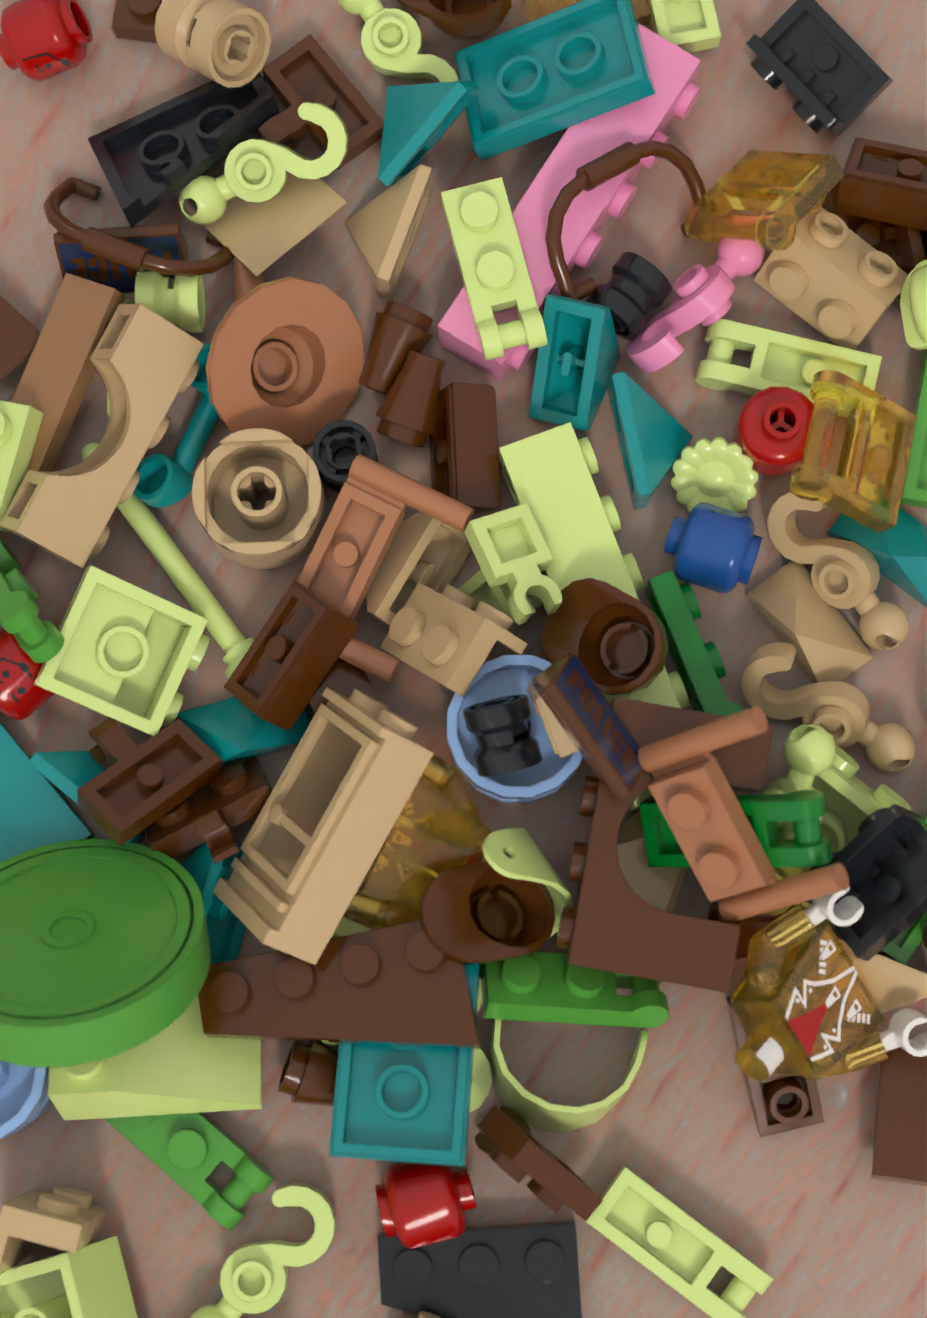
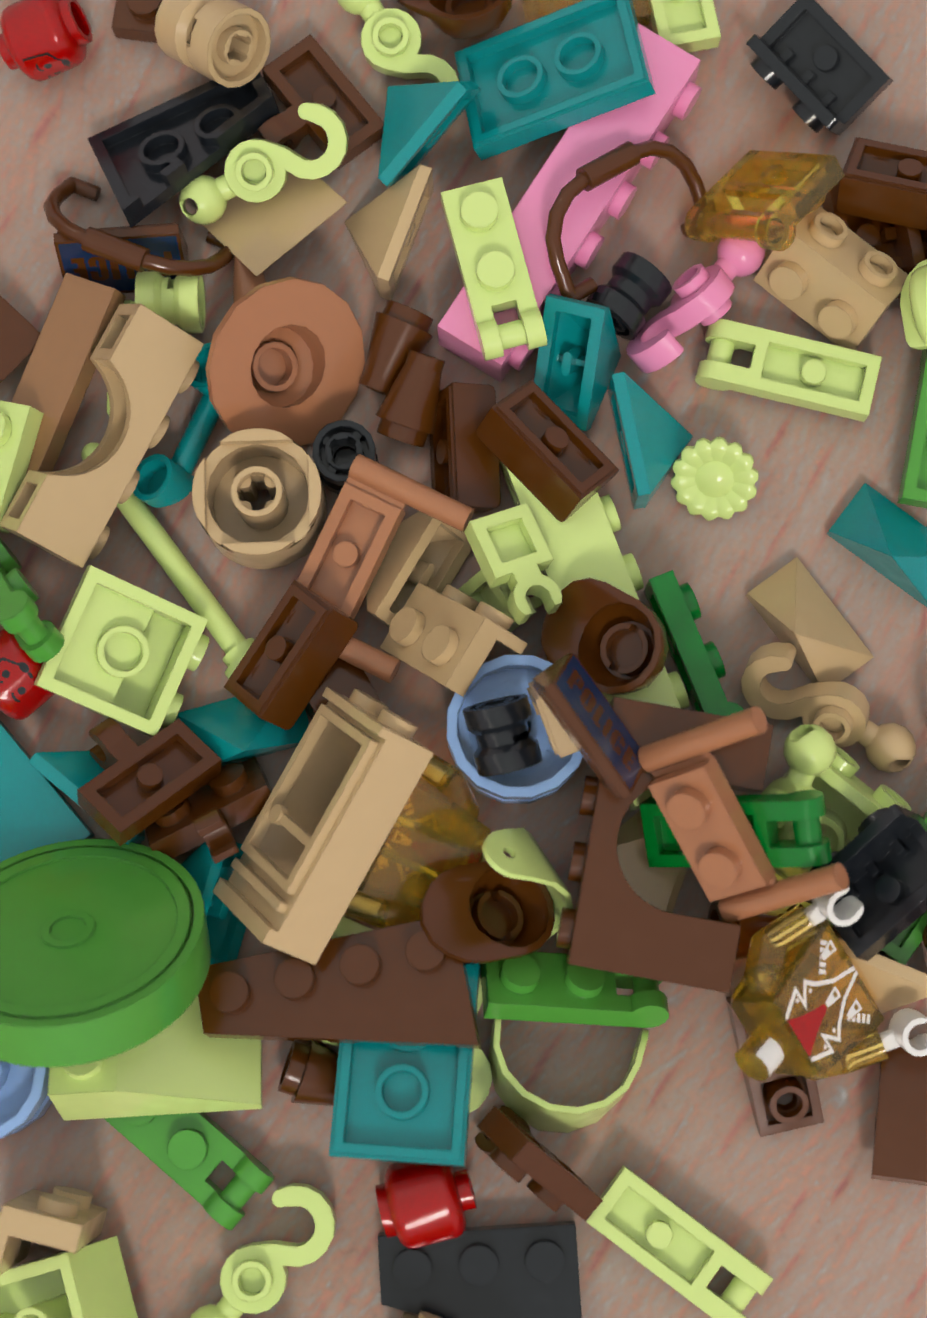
blue head [664,502,763,593] -> none
red head [733,387,820,476] -> none
tan piece [767,485,910,651] -> none
clear yellow plate [789,370,917,533] -> none
none -> reddish brown slope [476,379,619,522]

